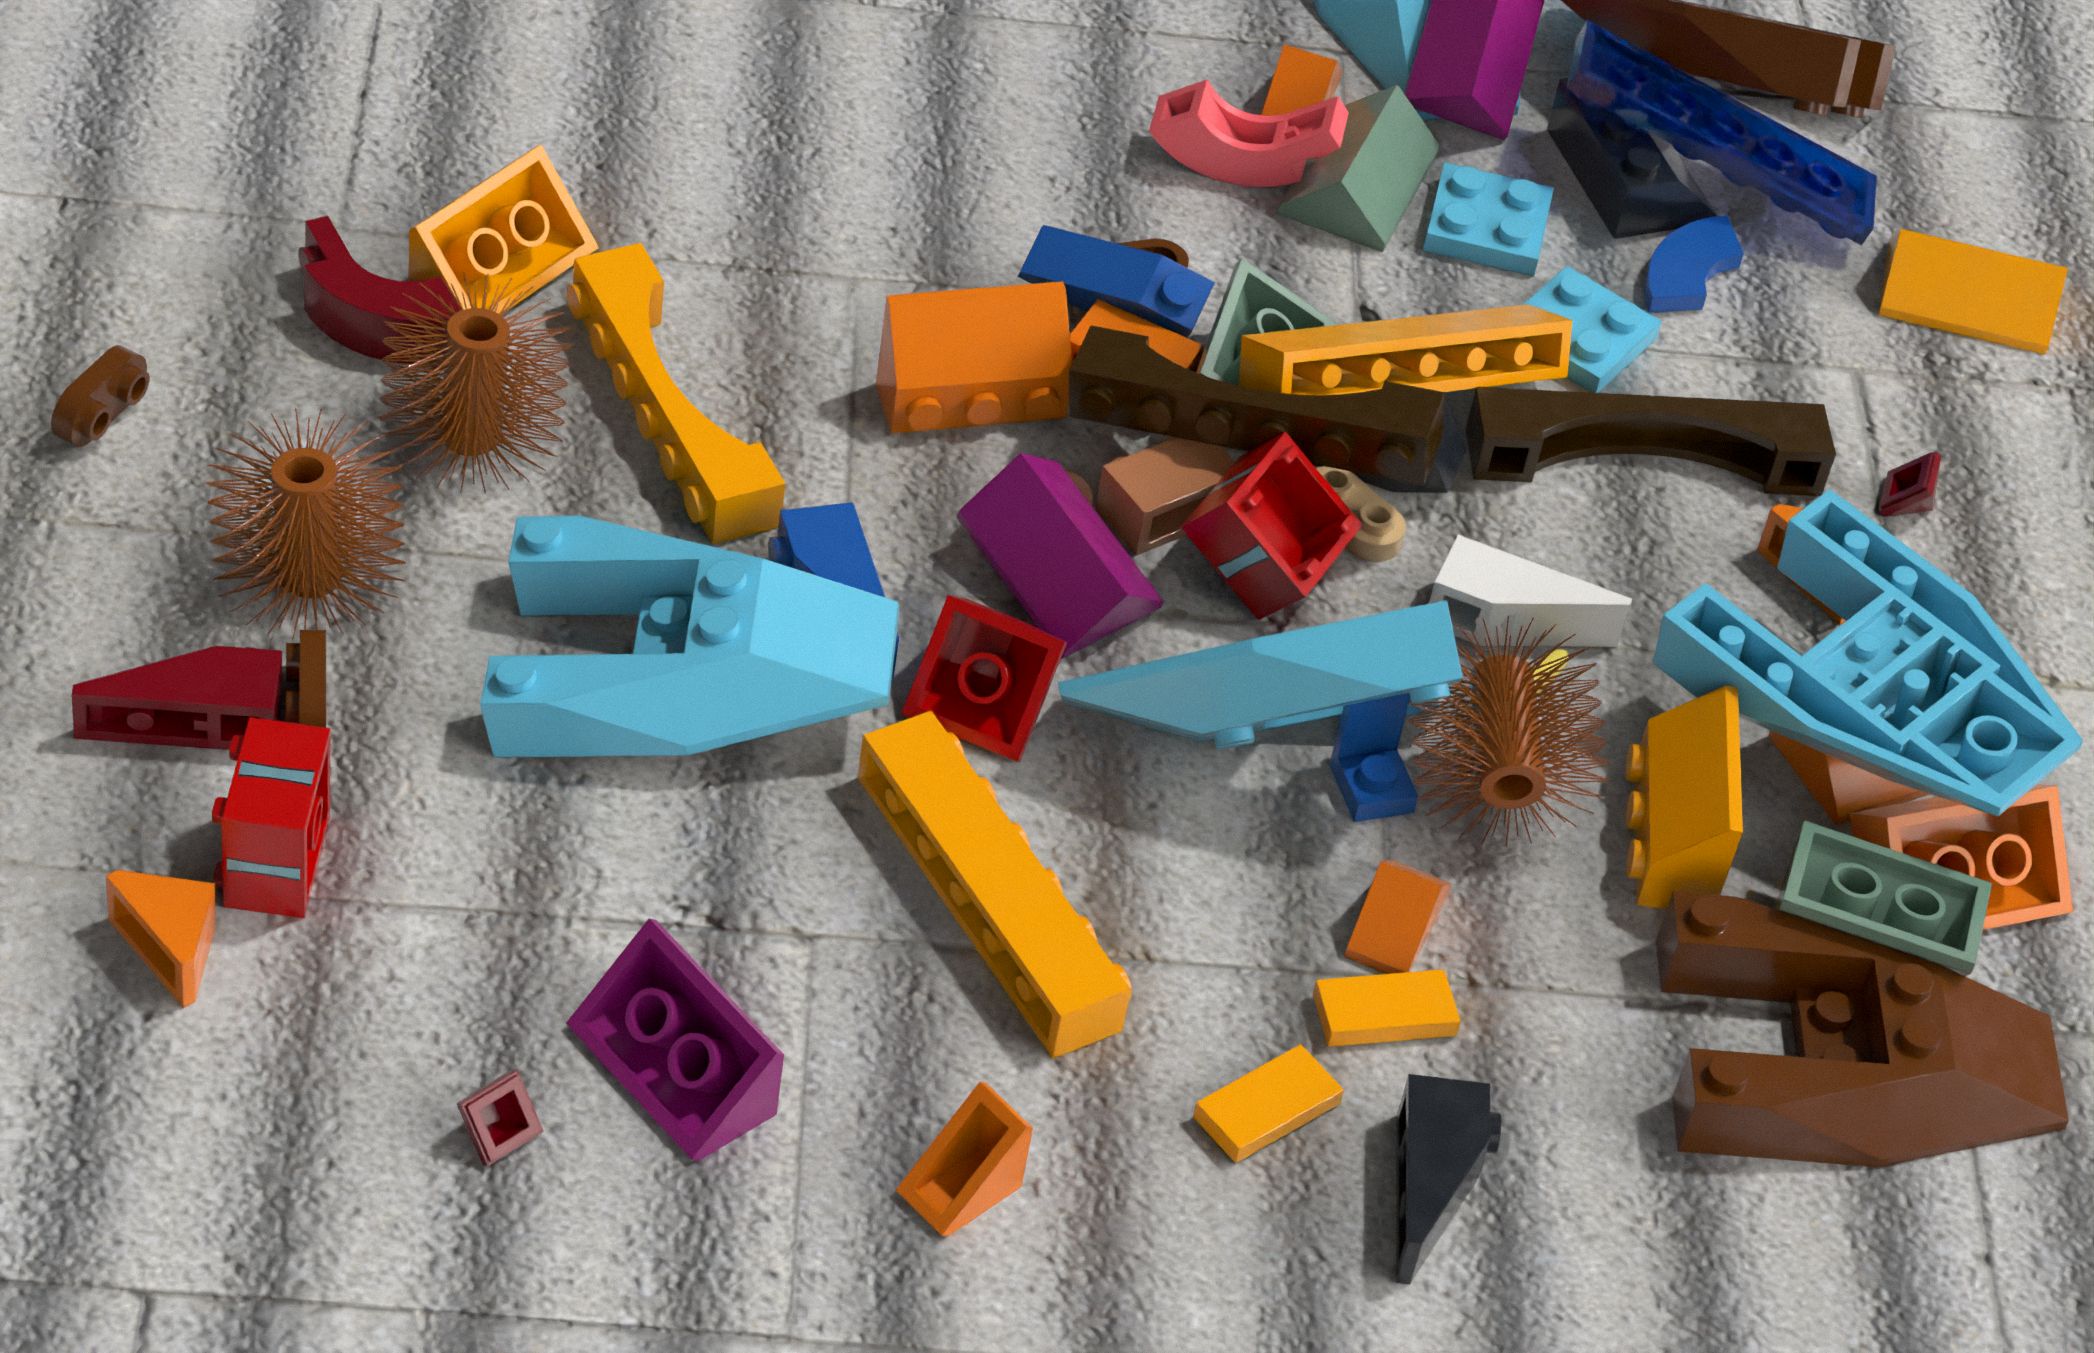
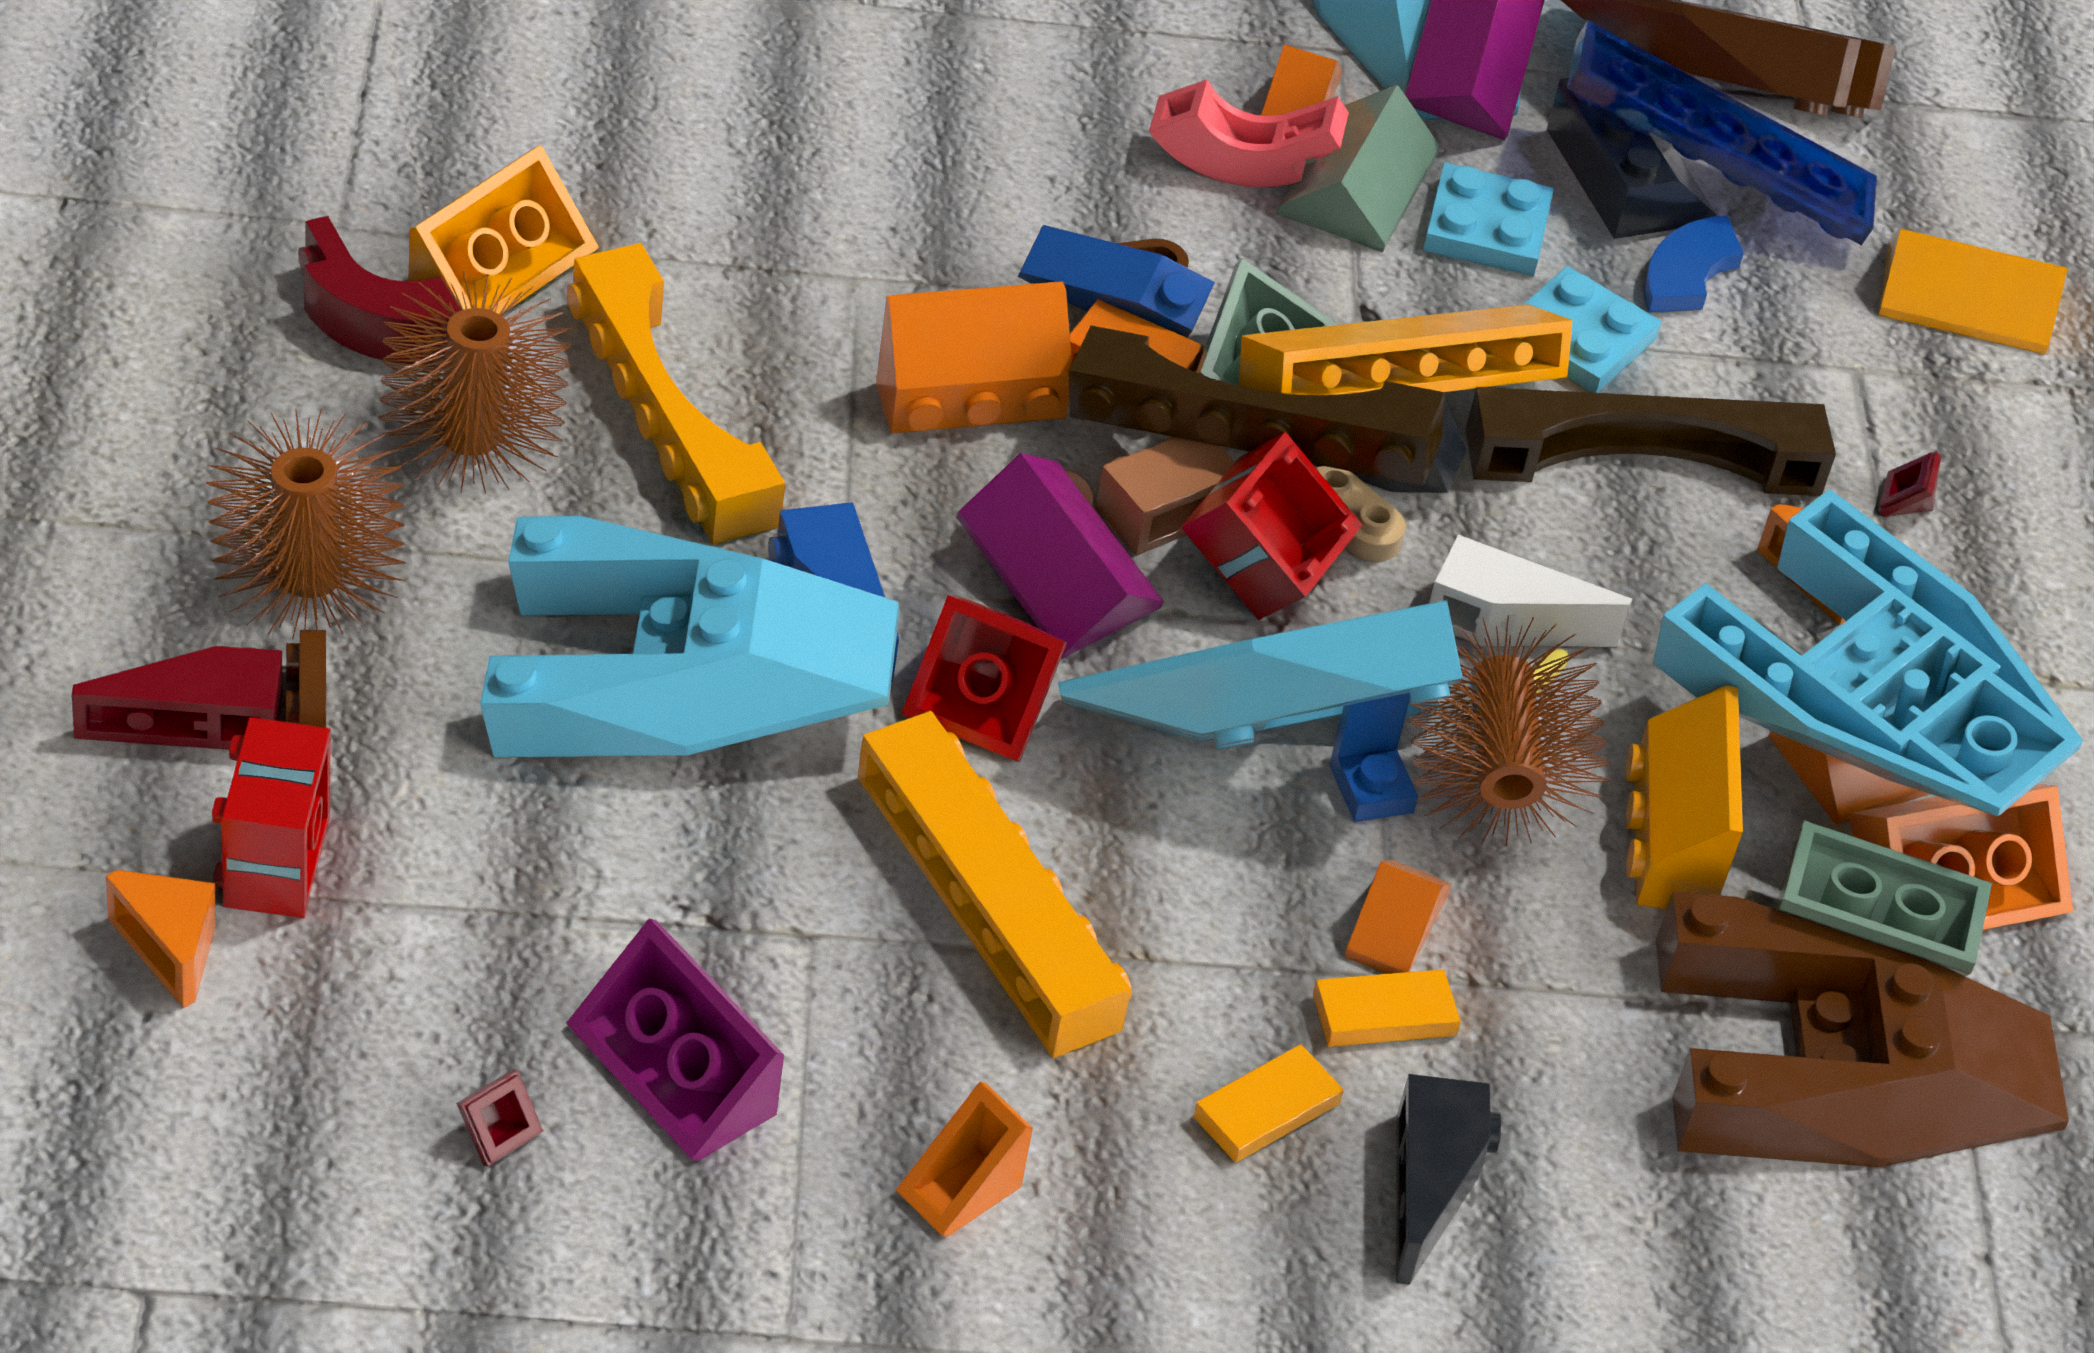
reddish brown plate [51,345,150,447] -> none

